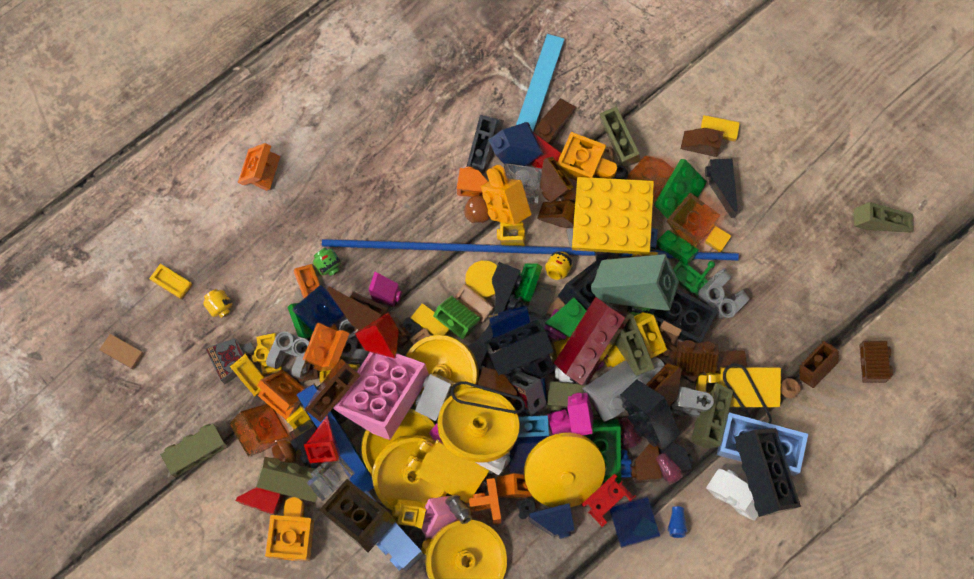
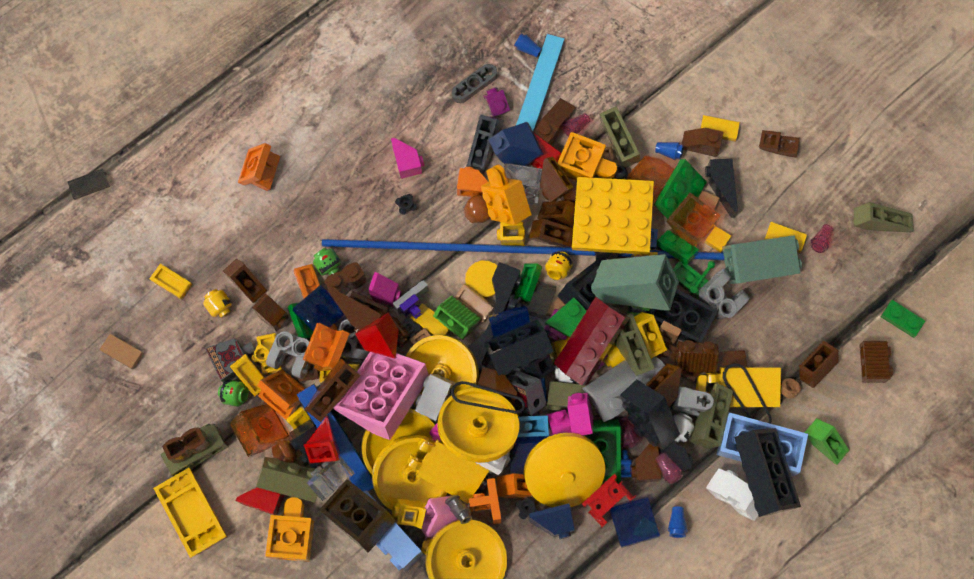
none -> clear smoke tile [67,168,110,200]
none -> yellow slope [153,467,227,558]
none -> reddish brown brick [162,427,210,463]
none -> bright green head [218,380,249,407]
none -> reddish brown slope [223,258,267,303]
none -> reddish brown slope [252,293,289,332]
none -> reddish brown brick [324,262,366,295]
none -> dark pink slope [391,138,424,179]
none -> light grey tile [393,280,429,314]
none -> black plate [395,194,417,215]
none -> dark purple tile [399,294,422,319]
none -> dark grey beam [452,64,497,103]
none -> magenta bracket [483,87,510,117]
none -> blue cone [514,33,542,58]
none -> reddish brown slope [529,219,573,248]
none -> clear pink cone [563,113,590,137]
none -> blue cone [655,142,684,160]
none -> white head [672,413,694,444]
none -> medium nougat tile [694,190,719,216]
none -> sand green slope [722,235,802,284]
none -> reddish brown slope [759,130,800,158]
none -> yellow tile [764,222,807,253]
none -> bright green slope [804,418,849,465]
none -> clear pink cone [810,224,834,253]
none -> green plate [880,300,925,338]

